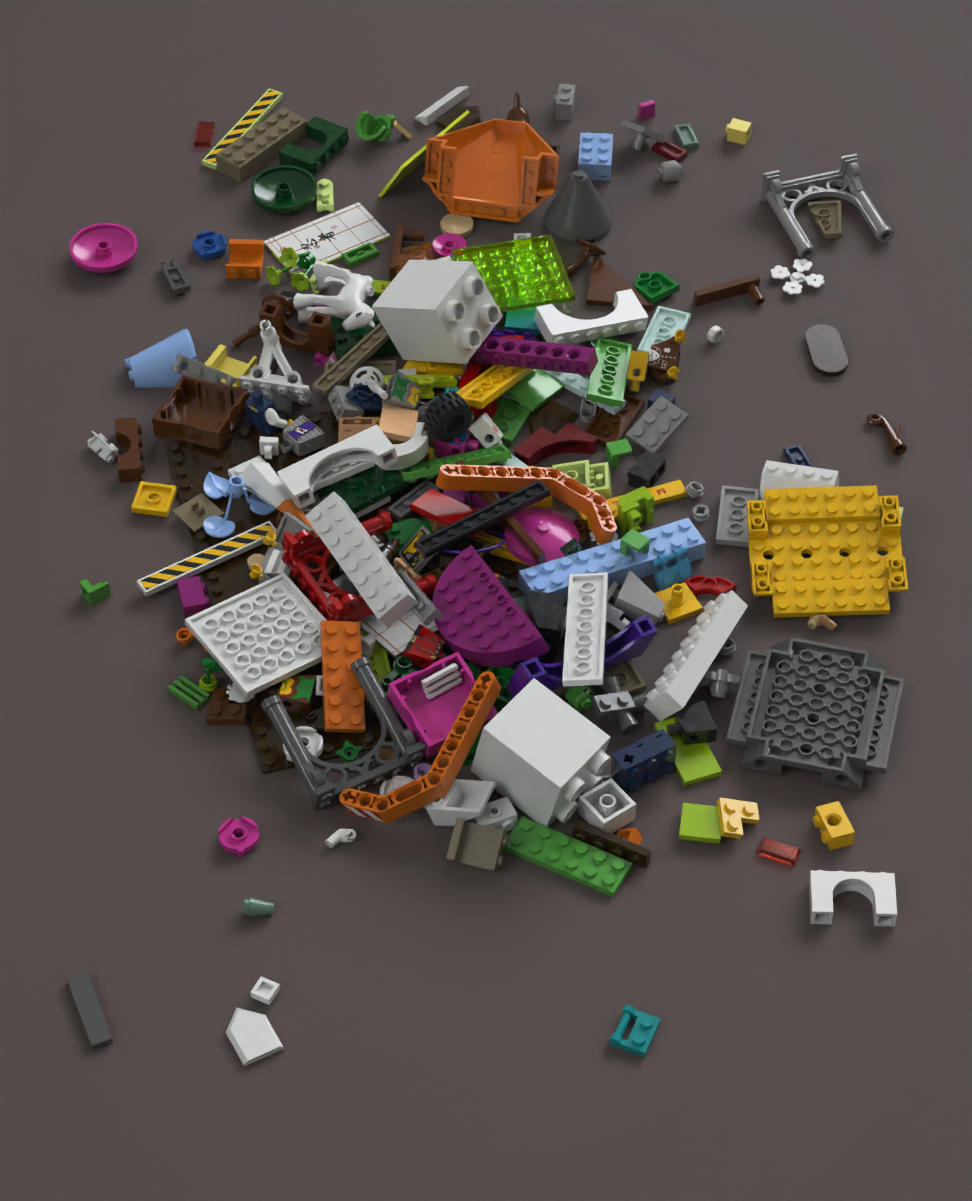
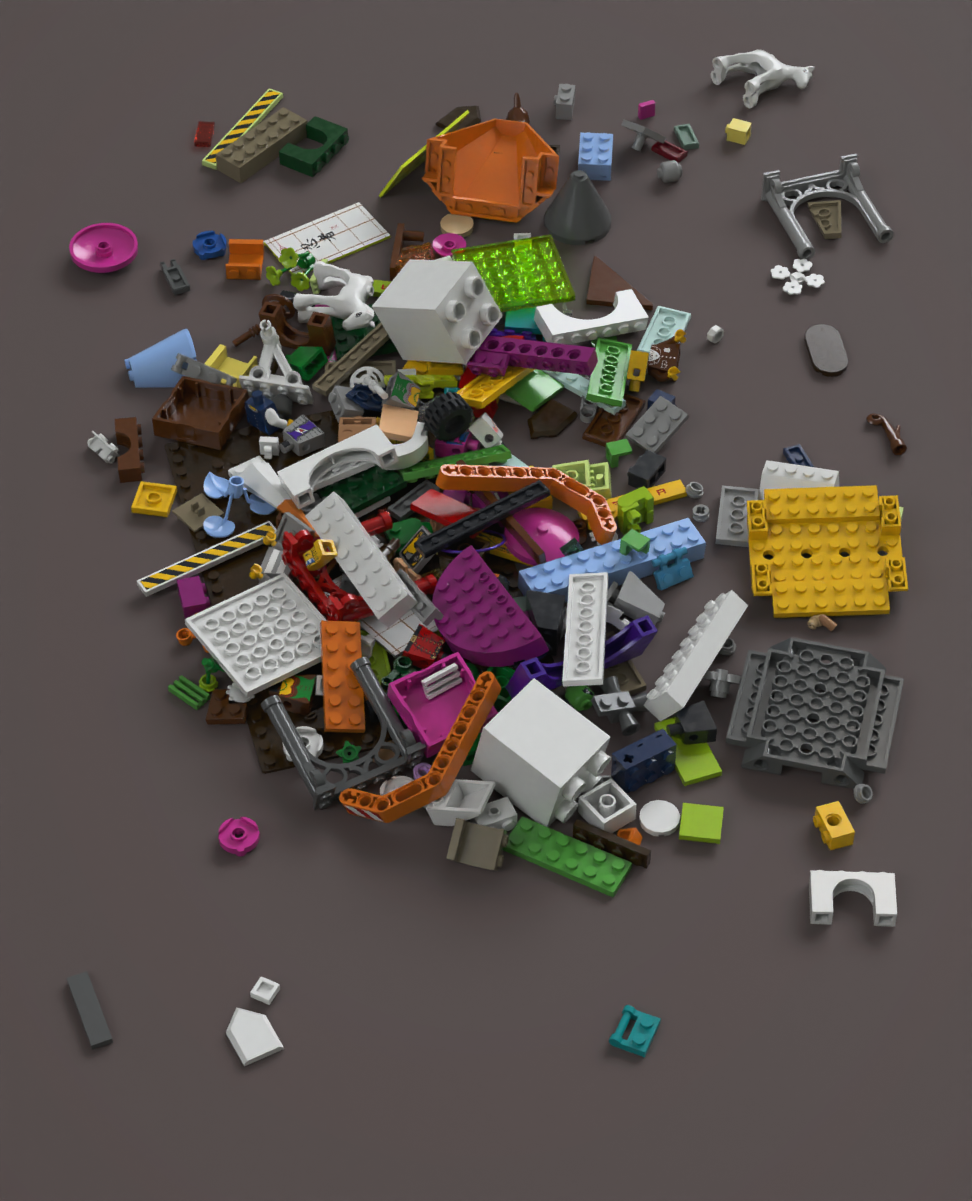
bright green panel [79,579,111,606] -> none
sand green cone [243,897,274,918] -> none
tan tile [247,554,265,570] -> none
dark green dish [250,165,318,213] -> none
yellowish green plate [317,179,334,213] -> none
white arm [325,829,356,848] -> none
bright green tile [341,242,379,268] -> none
bright green helmet [355,111,413,143] -> none
white slope [415,86,469,126] -> none
bright green tile [488,397,533,446] -> none
dark red arch [514,422,597,466] -> none
reddish brown dish [551,238,606,284] -> none
green plate [634,271,680,303] -> none
yellow tile [654,582,703,625] -> none
red tile [683,575,737,596] -> none
reddish brown piece [693,274,765,307] -> none
yellow plate [717,798,759,839] -> none
clear red tile [756,837,802,867] -> none
none -> green torso [285,346,328,381]
none -> yellow leg [303,539,338,571]
none -> magenta bracket [467,351,510,377]
none -> white tile [639,800,680,837]
none -> white animal [711,49,814,109]
none -> light grey plate [854,784,873,804]

